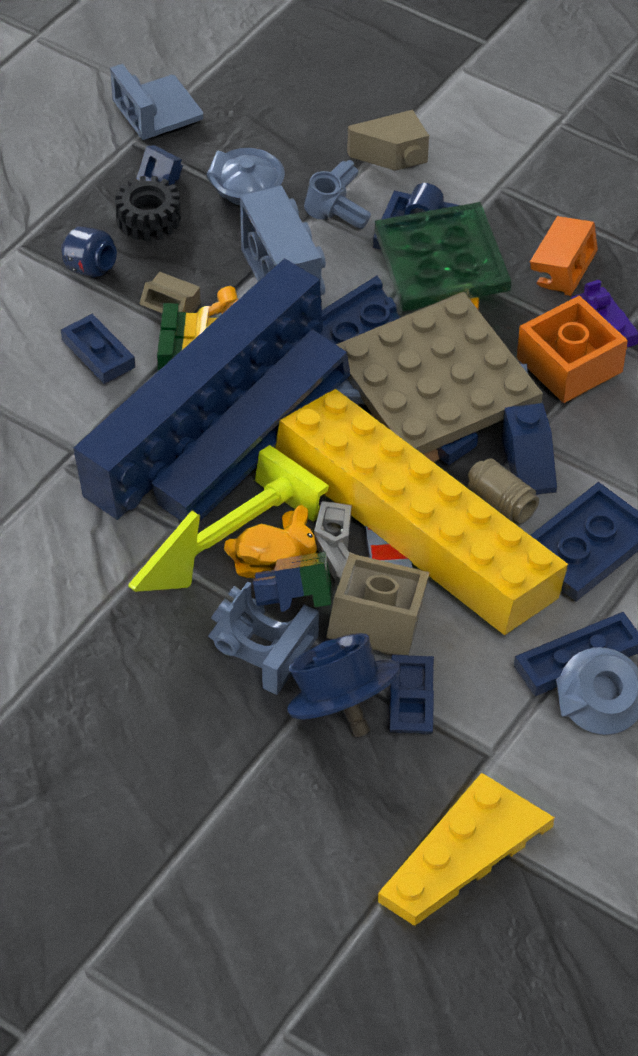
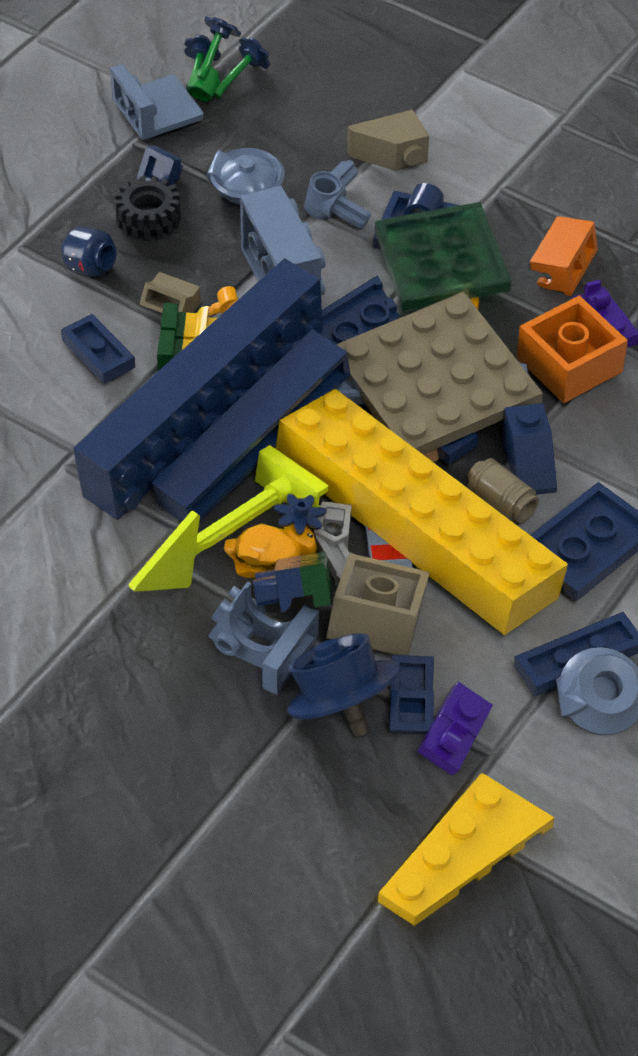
none -> plant [184,16,270,102]
none -> dark blue plant [274,494,327,535]
none -> dark purple plate [417,681,493,776]

